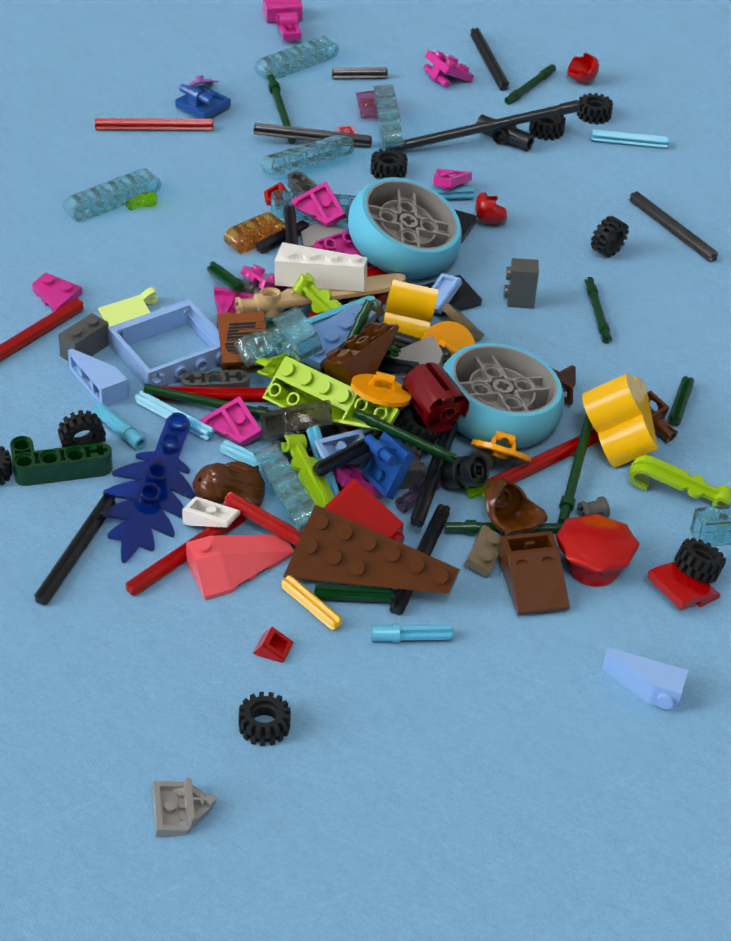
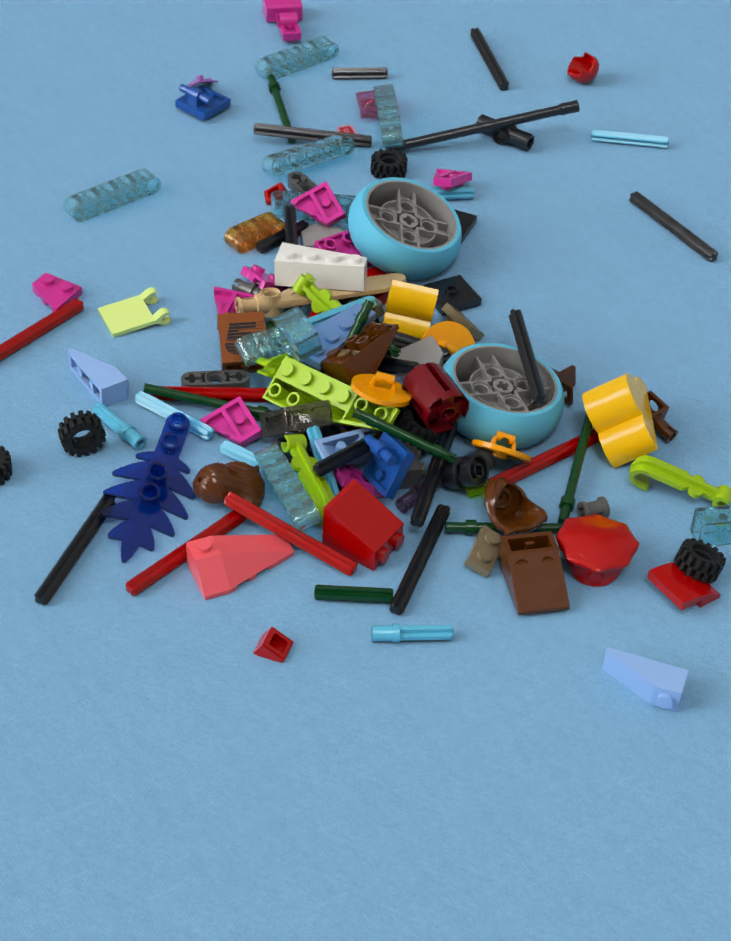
dark green beam [10,436,113,486] -> none
dark grey brick [58,313,109,361] -> none
axle [95,118,214,131] -> none
light blue window [108,299,221,386] -> none
clear neon green arm [126,192,158,210] -> none
light grey slope [152,777,217,837] -> none
white slope [182,496,240,527] -> none
dark green axle [207,261,244,293] -> none
black tyre [239,692,291,747] -> none
yellow axle [281,575,342,630] -> none
reddish brown wing [283,504,461,594] -> none
dark pink plate [423,50,474,88] -> none
light blue tile [431,273,462,314] -> none
red hair [475,192,507,225] -> none
dark grey brick [503,258,539,309] -> none
dark green piece [504,64,556,105] -> none
black tyre [529,109,566,141] -> none
black tyre [577,93,613,124] -> none
dark green piece [585,277,612,344] -> none
black tyre [591,216,629,258] -> none
dark green axle [668,376,694,426] -> none
none -> black axle [509,309,547,404]

